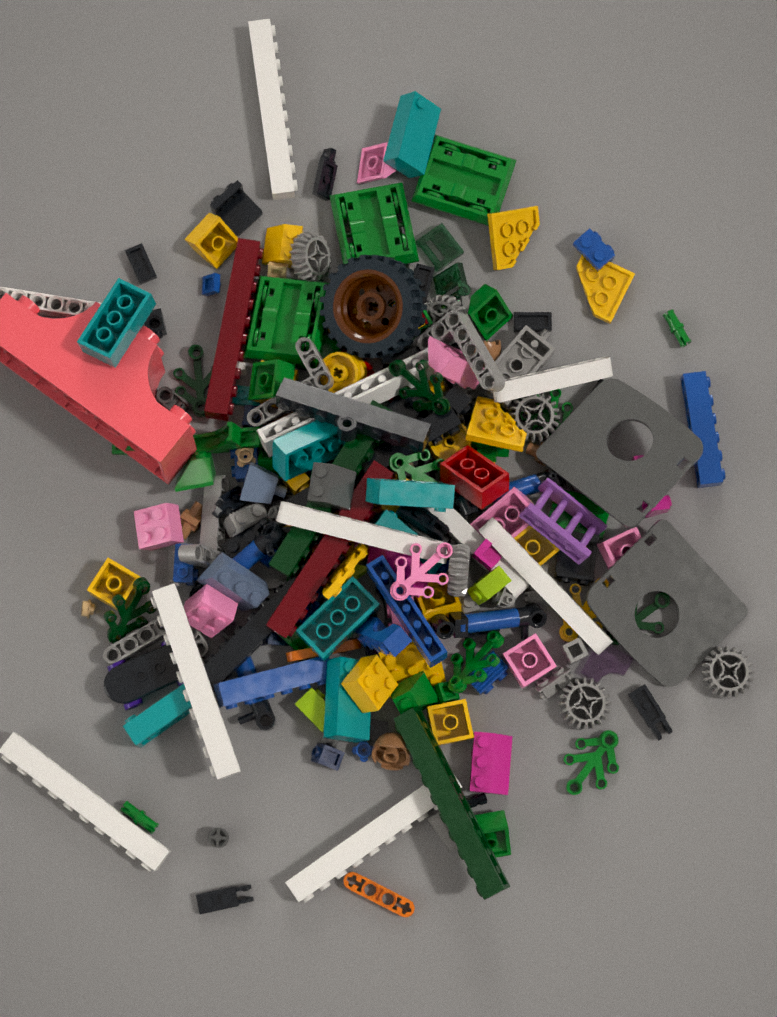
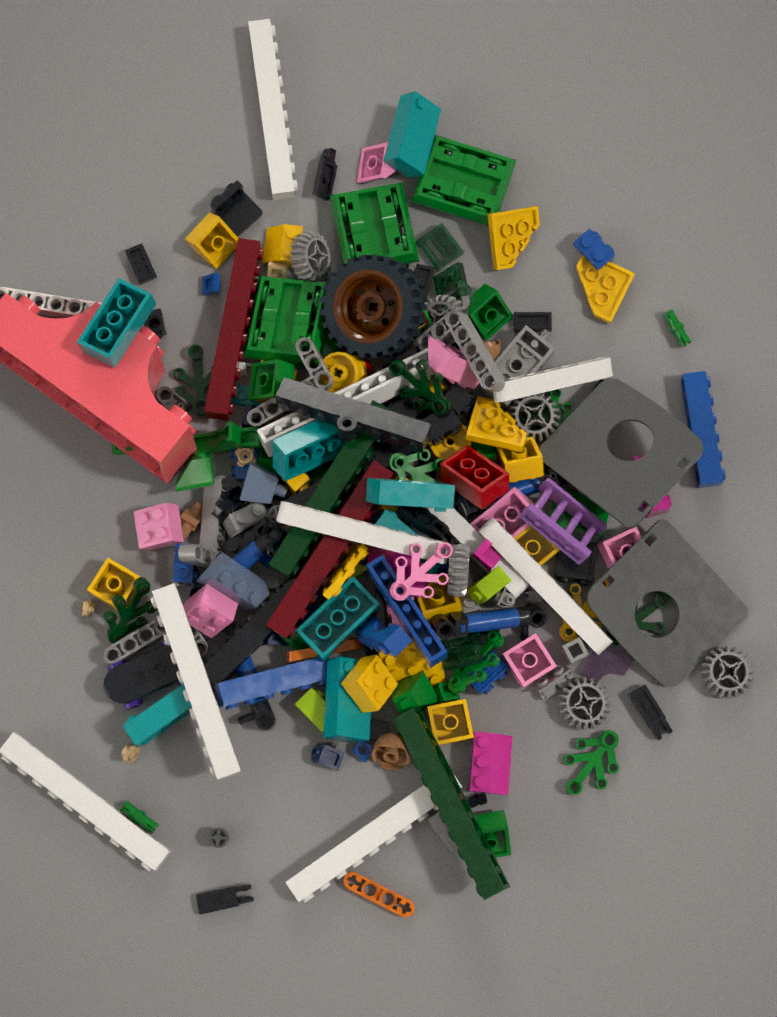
dark grey slope [307,462,356,510] -> none
none -> tan plate [121,744,140,764]
none -> clear green plate [441,632,482,671]
none -> yellow brick [496,436,544,483]

